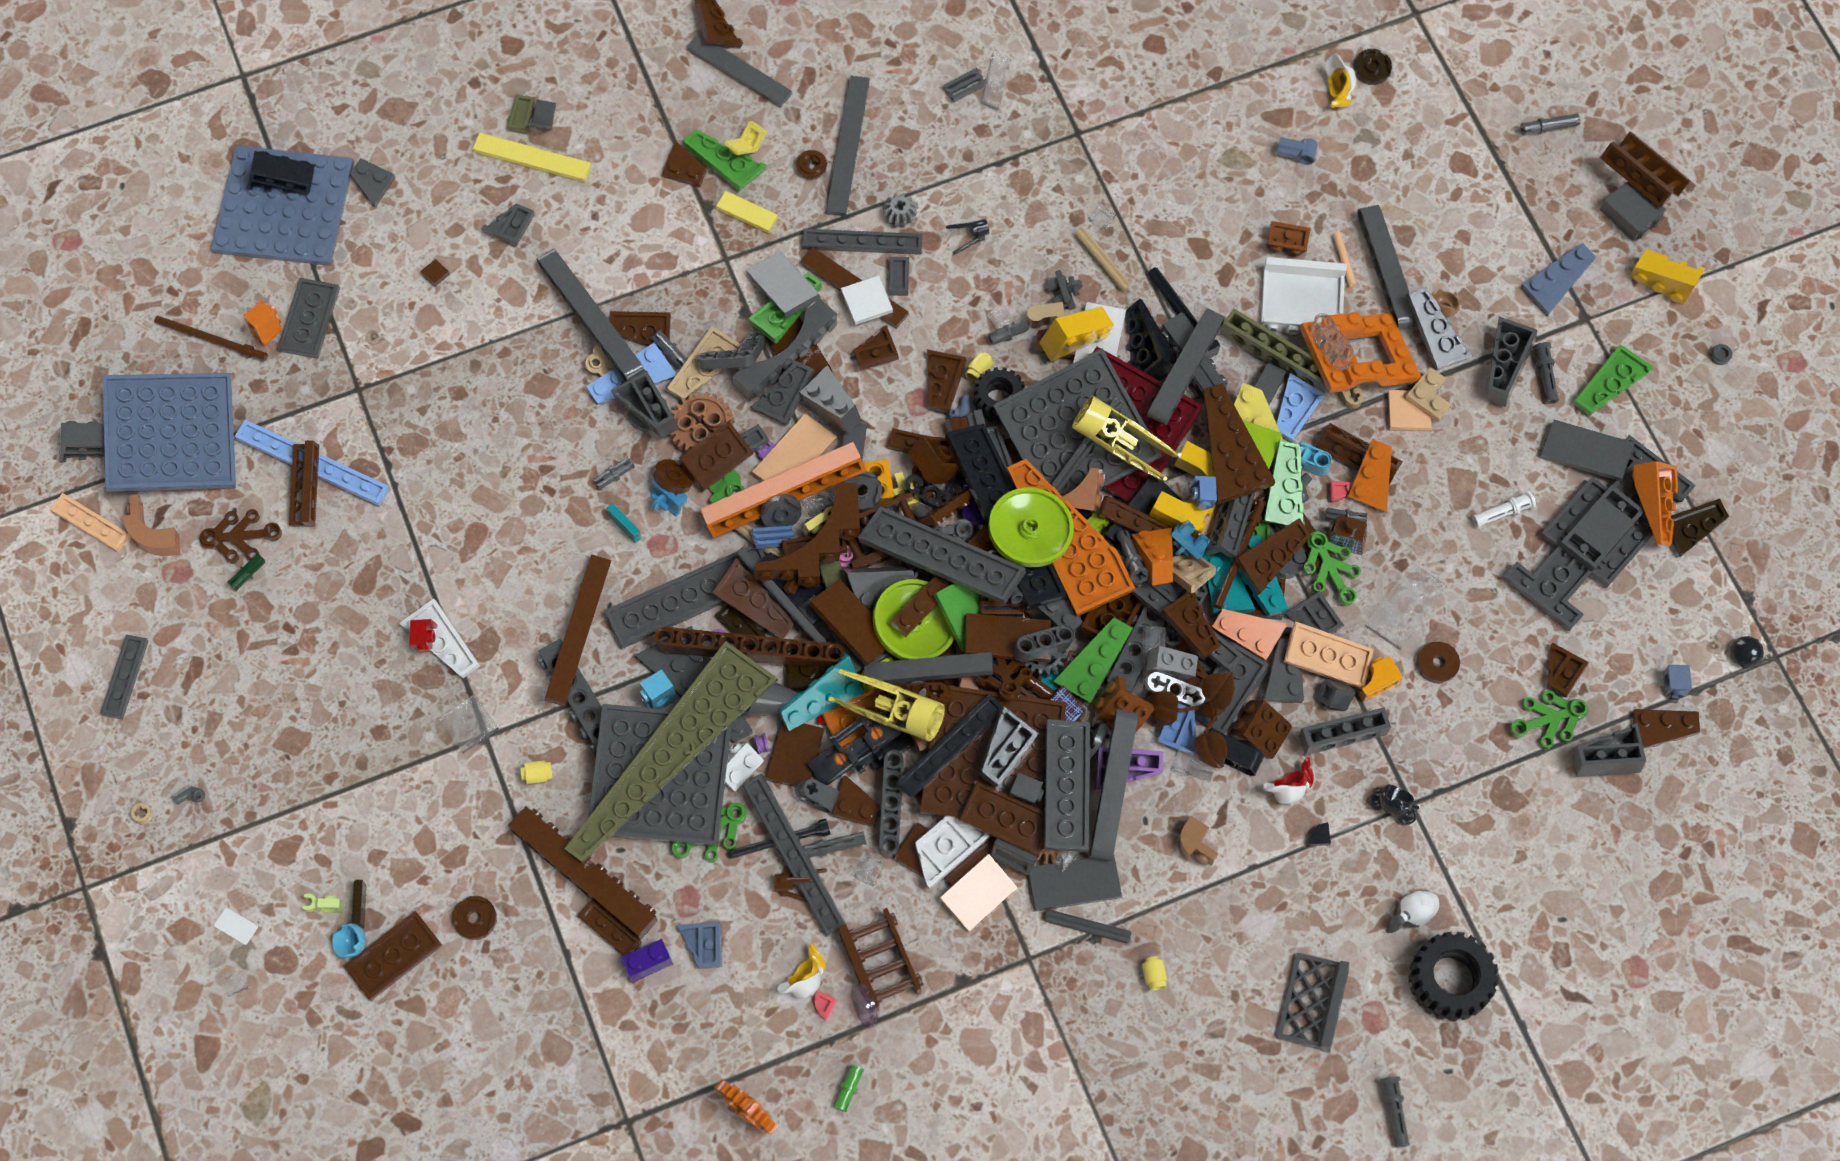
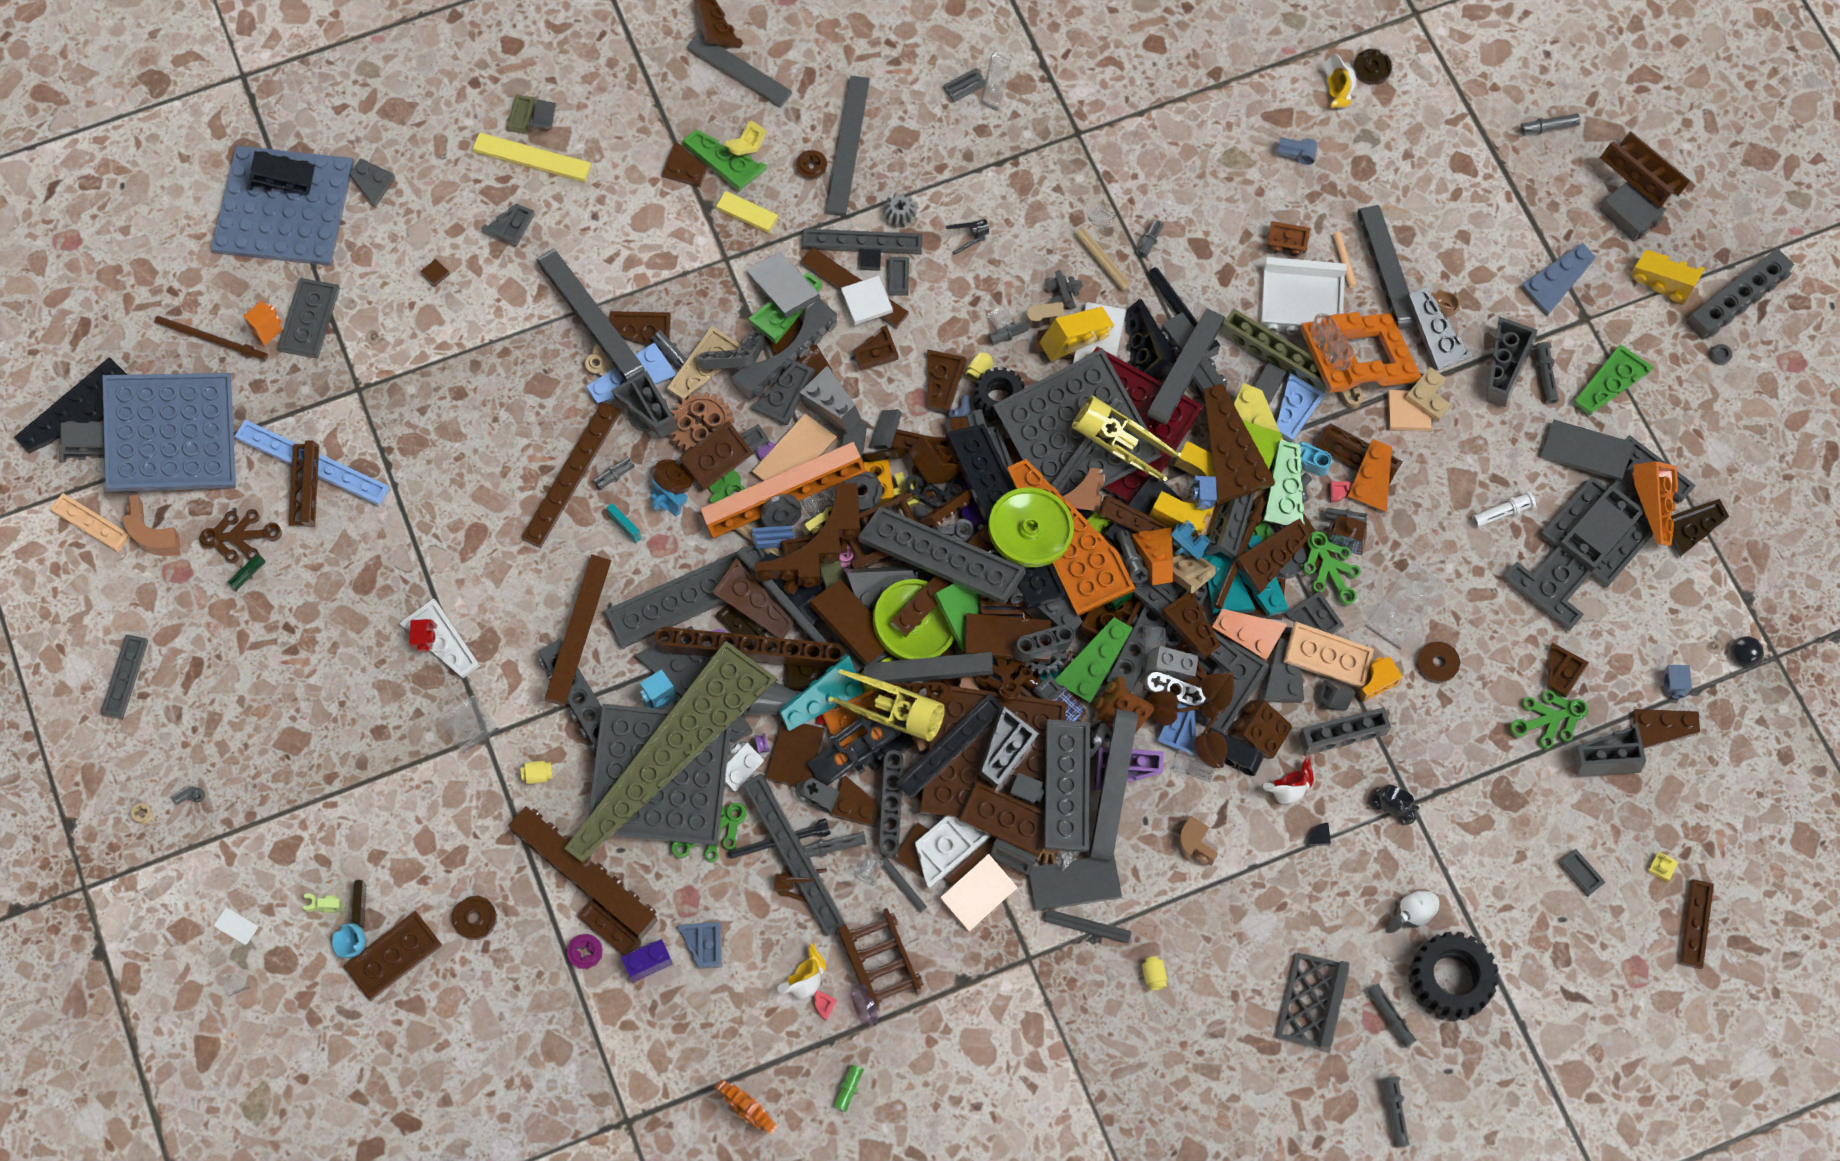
none -> black wing [14,357,128,454]
none -> reddish brown plate [522,401,621,548]
none -> magenta gear [567,934,603,970]
none -> black tile [860,249,881,271]
none -> dark brown tile [863,448,905,462]
none -> dark grey tile [870,409,902,449]
none -> dark grey bar [879,857,927,913]
none -> dark grey tile [1034,676,1064,701]
none -> dark green pin [1106,592,1133,611]
none -> dark grey axle [1136,220,1164,258]
none -> dark grey pin [1367,983,1417,1048]
none -> dark grey tile [1558,849,1605,897]
none -> light yellow tile [1647,851,1678,882]
none -> reddish brown tile [1679,879,1714,969]
none -> dark grey brick [1686,248,1795,340]

